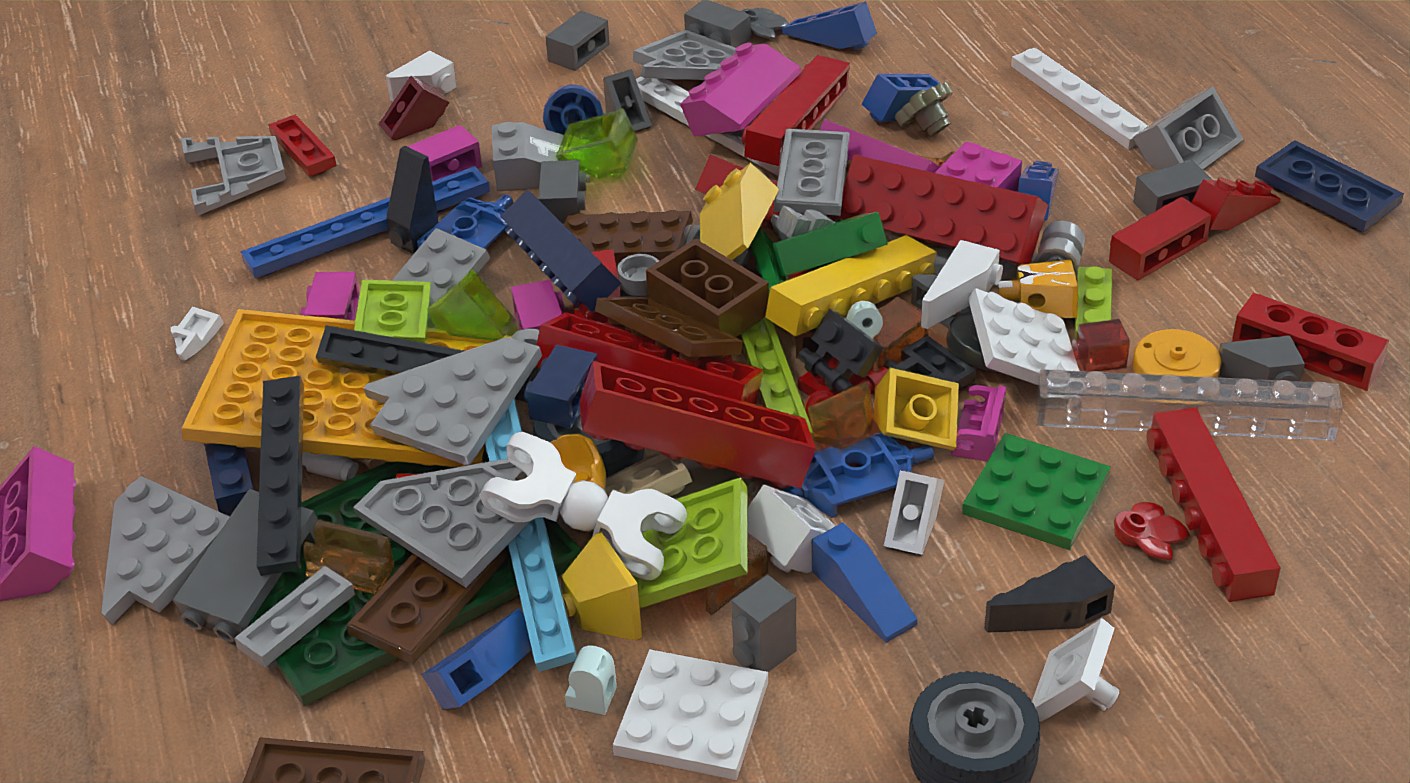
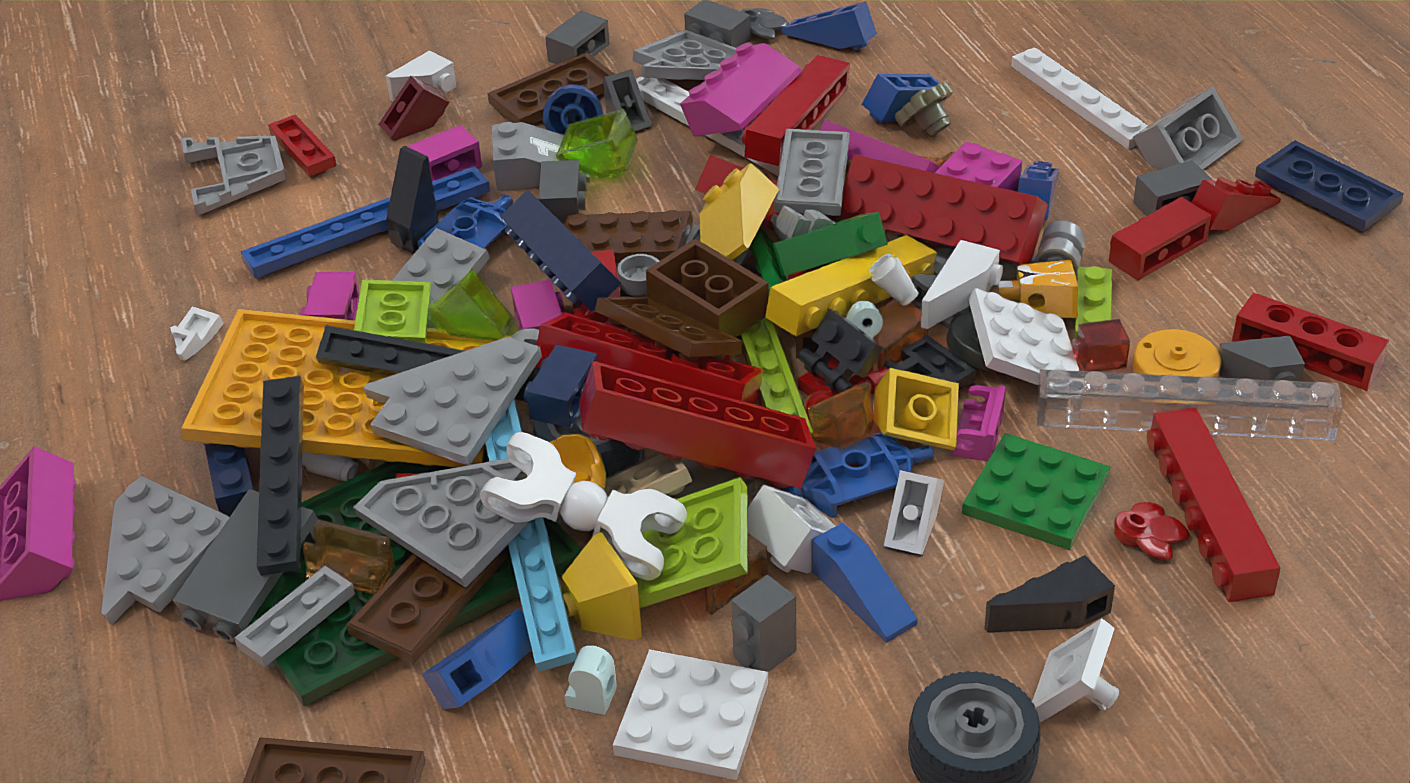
none -> reddish brown plate [487,52,615,125]
none -> white cone [869,253,919,306]

